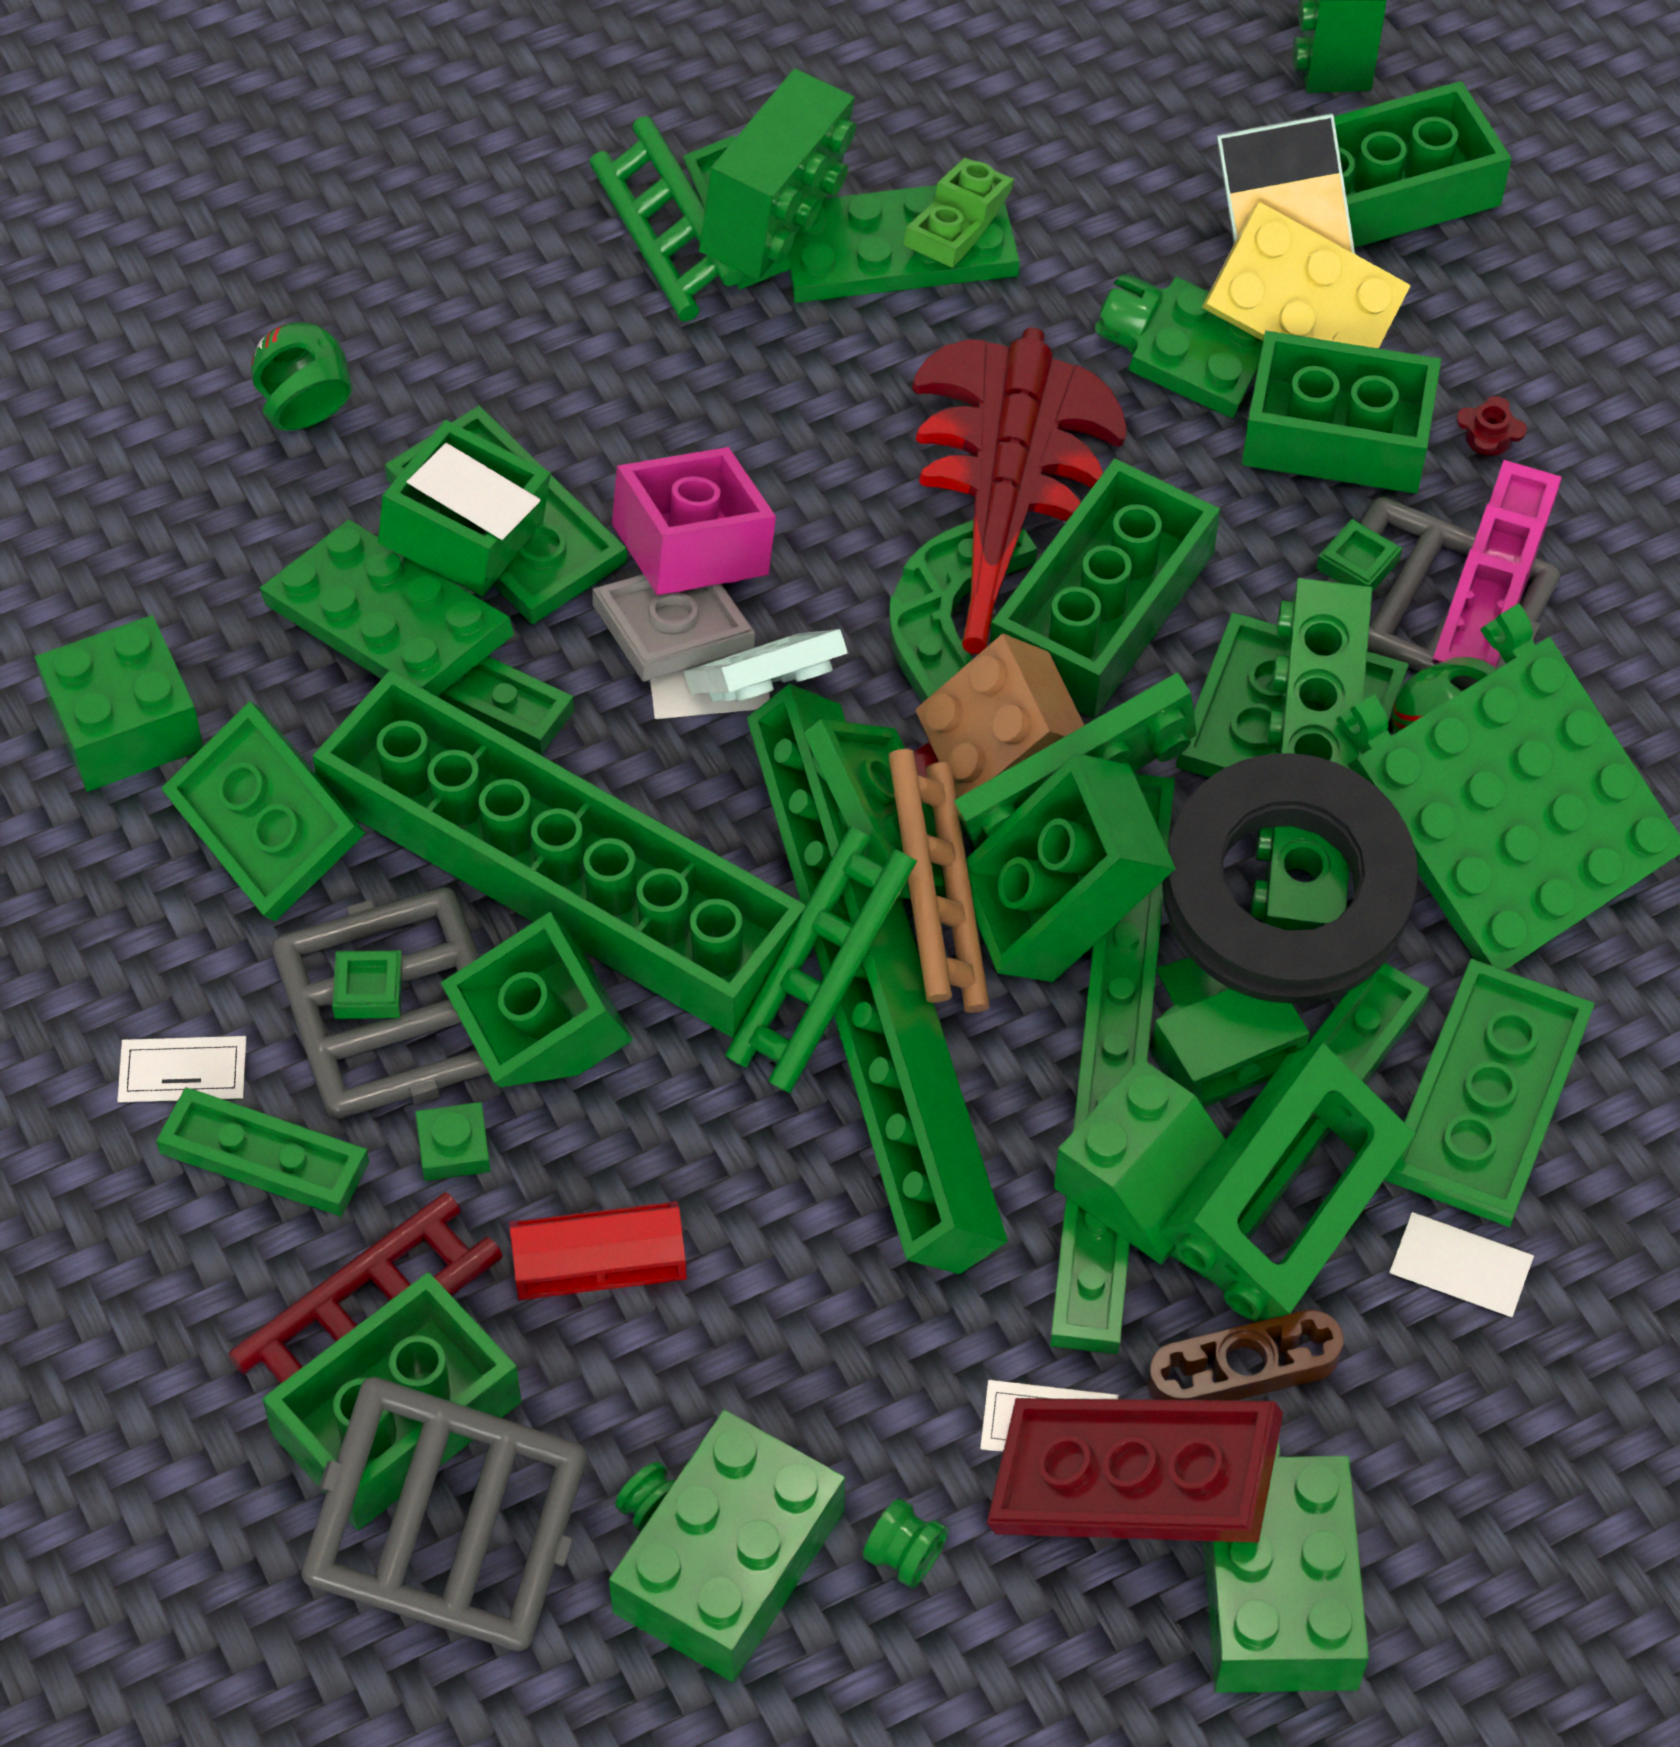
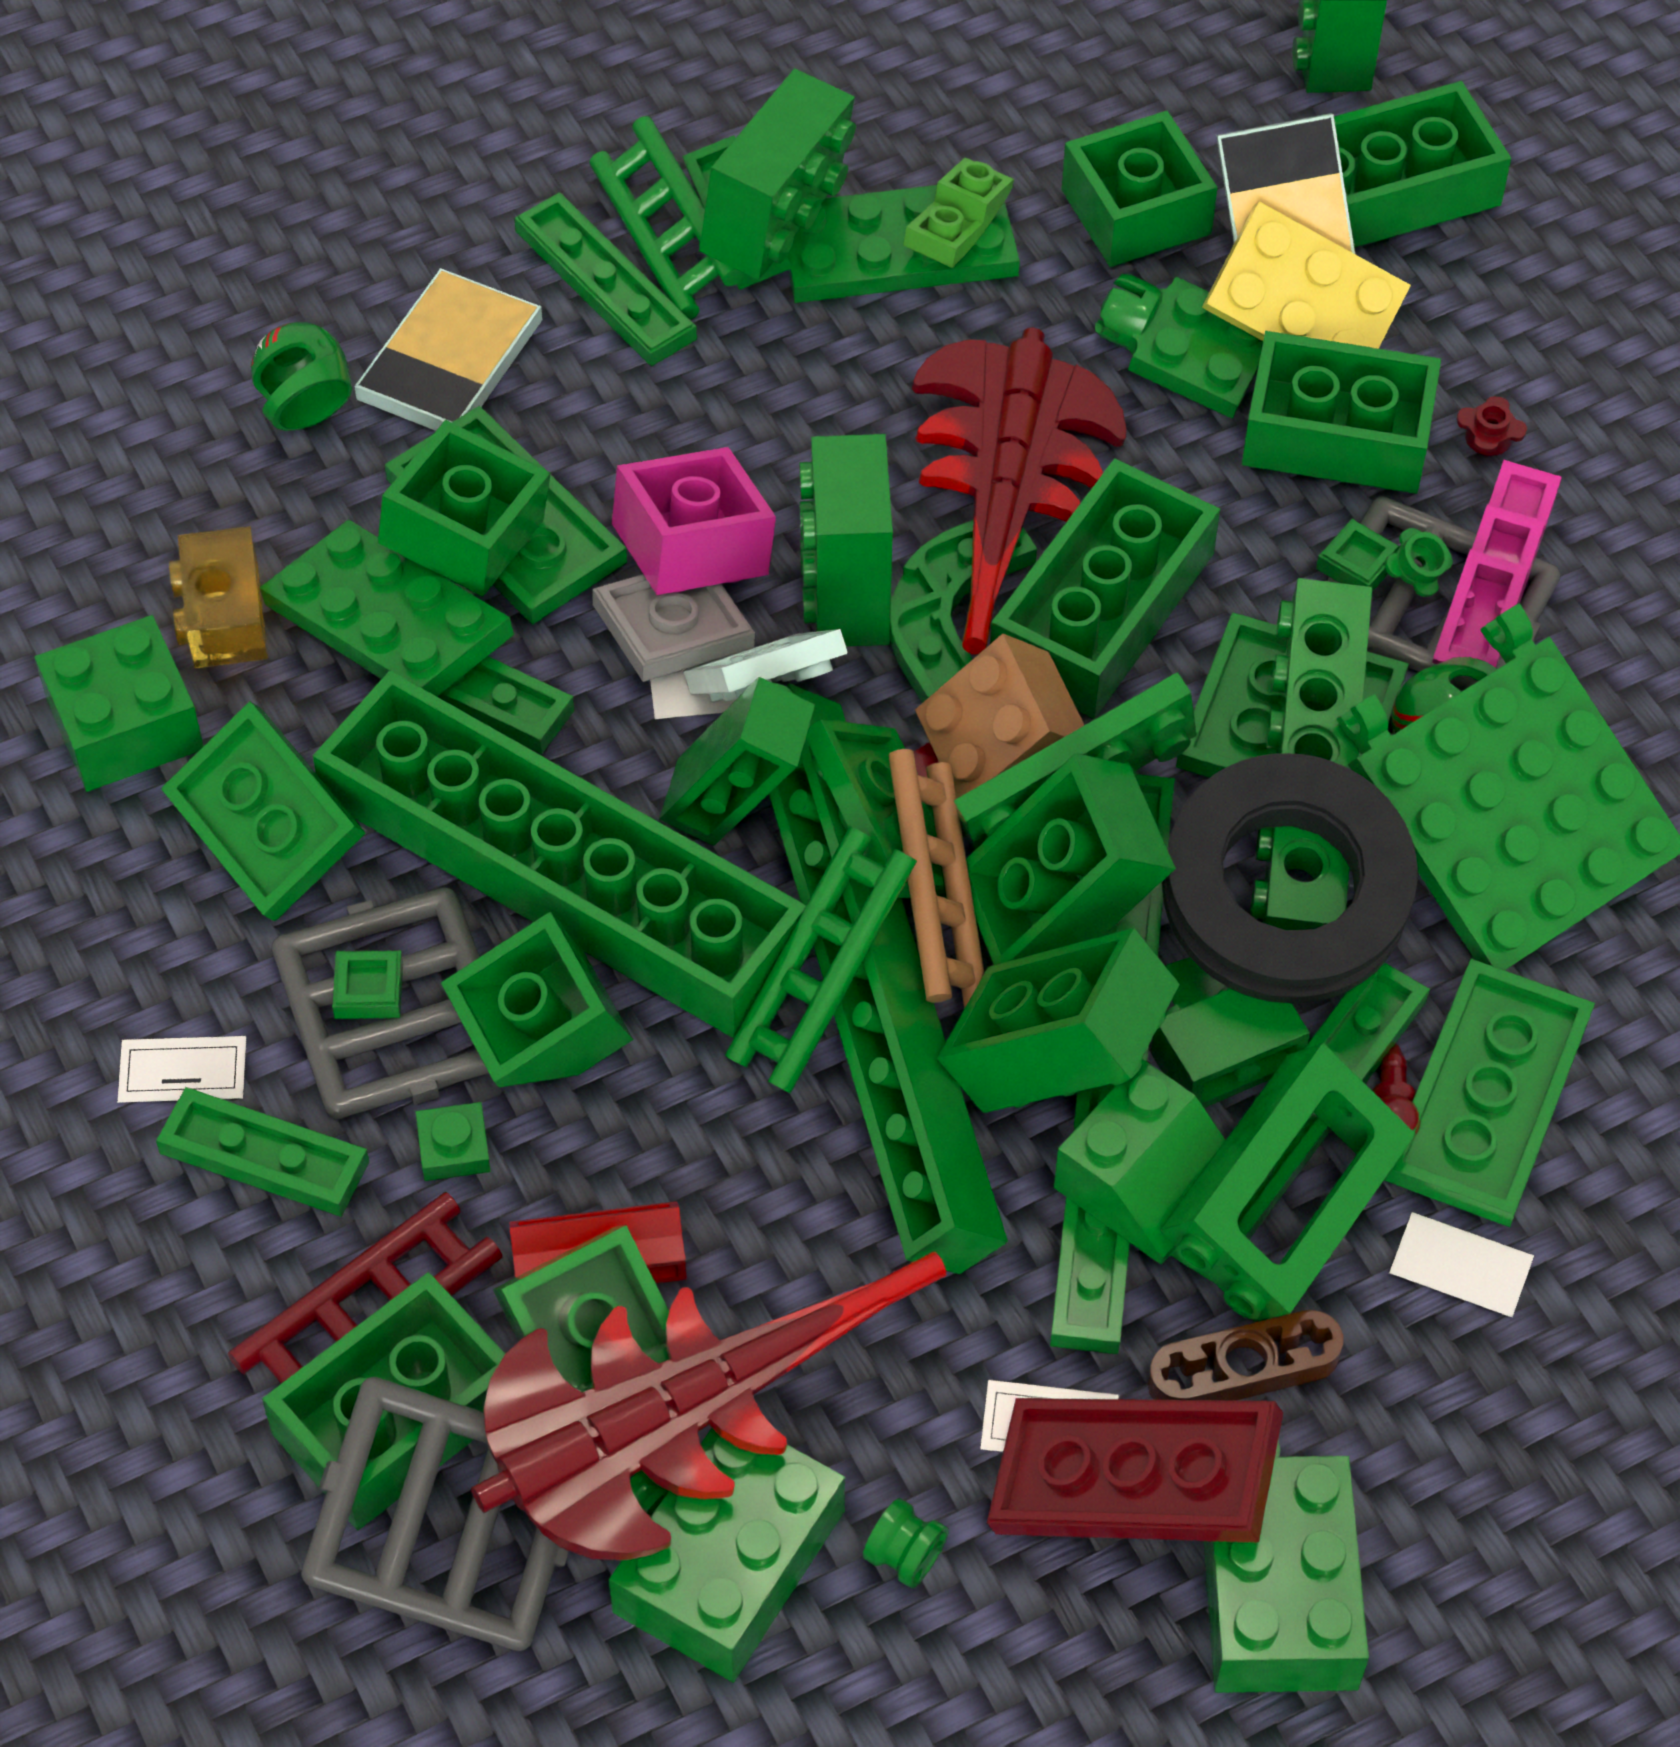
white sticker [407,443,541,540] -> none
none -> clear yellow brick [169,526,268,668]
none -> tile [355,268,542,431]
none -> dark red animal [471,1252,946,1560]
none -> green brick [492,1225,669,1392]
none -> green tile [514,192,697,367]
none -> green brick [659,677,815,846]
none -> green brick [799,434,893,647]
none -> green brick [937,928,1180,1113]
none -> green brick [1061,110,1218,267]
none -> dark red bar [1372,1044,1421,1137]
none -> green plate [1385,528,1453,597]

